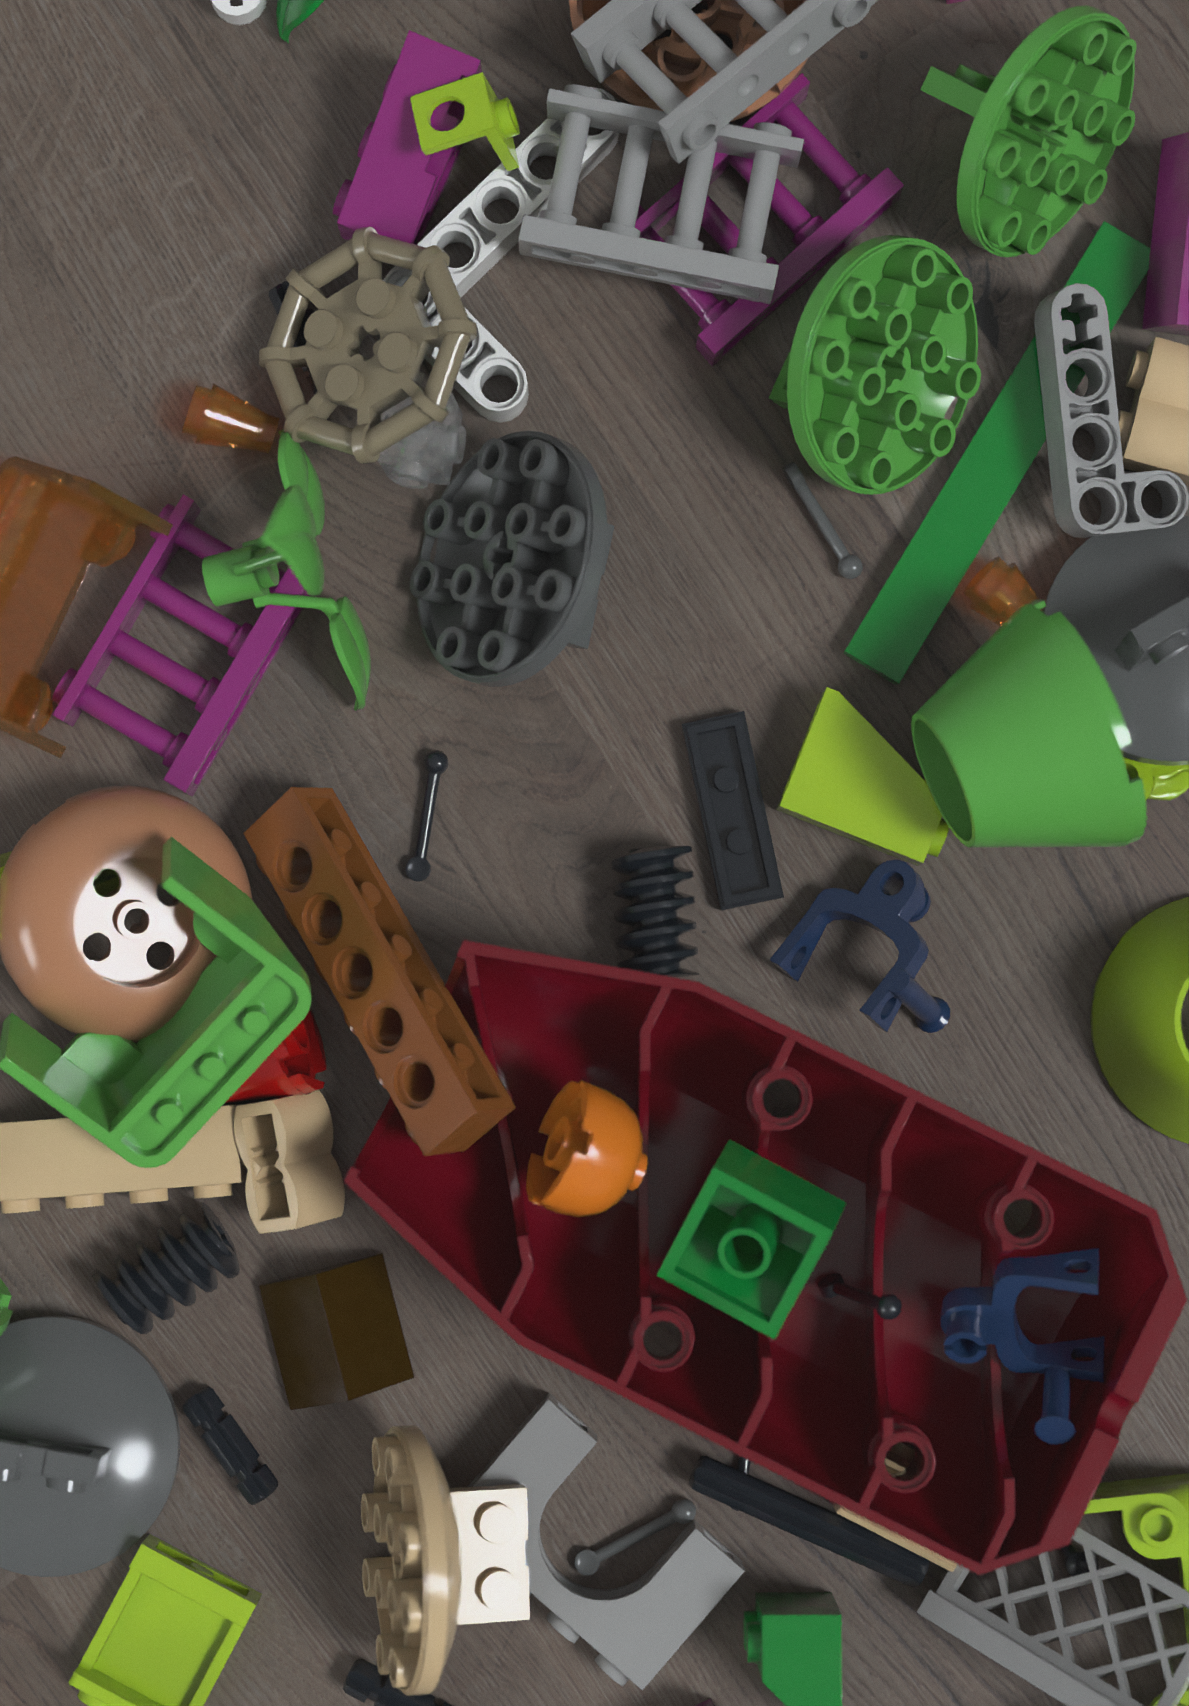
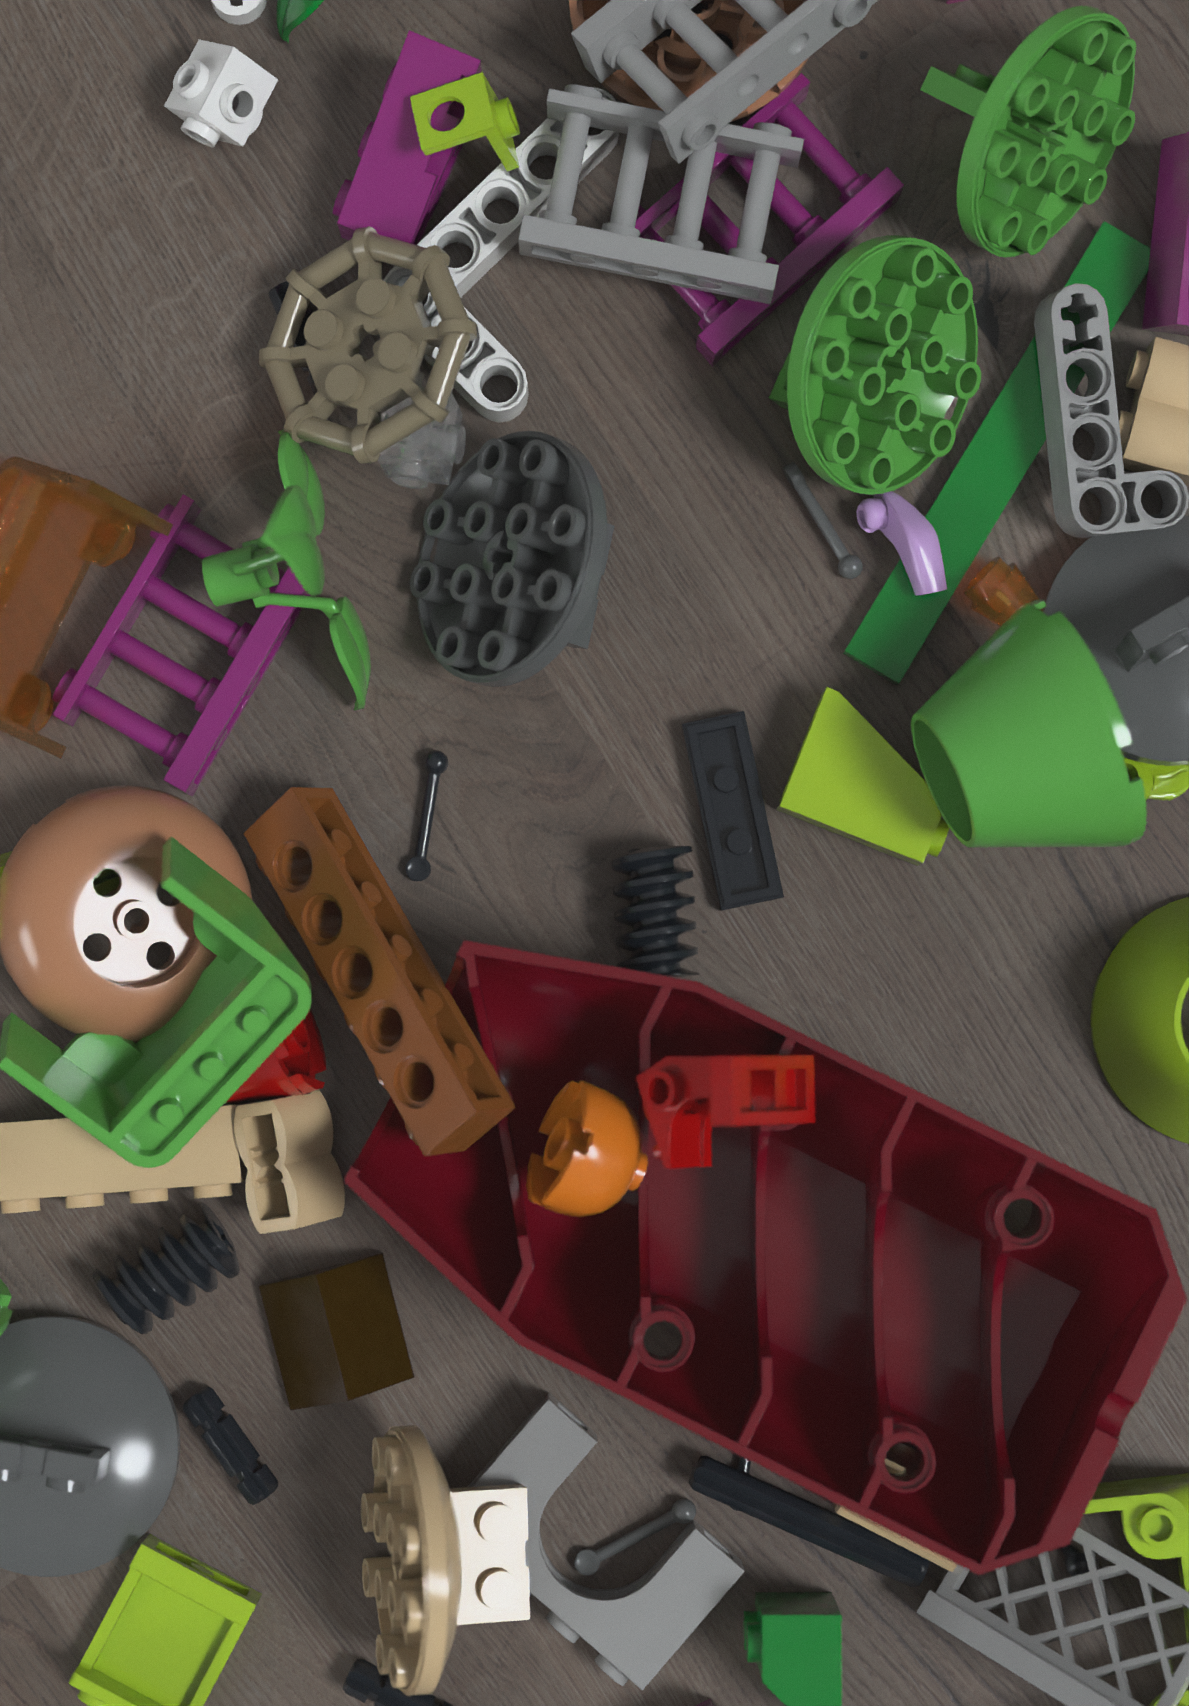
clear orange cone [181,383,280,454] -> none
green slope [657,1139,847,1340] -> none
dark blue piece [770,859,950,1033] -> none
black hinge [818,1273,902,1320] -> none
dark blue piece [940,1248,1105,1444] -> none
none -> white brick [164,40,278,147]
none -> red tile [635,1055,815,1169]
none -> lavender arm [857,491,947,596]

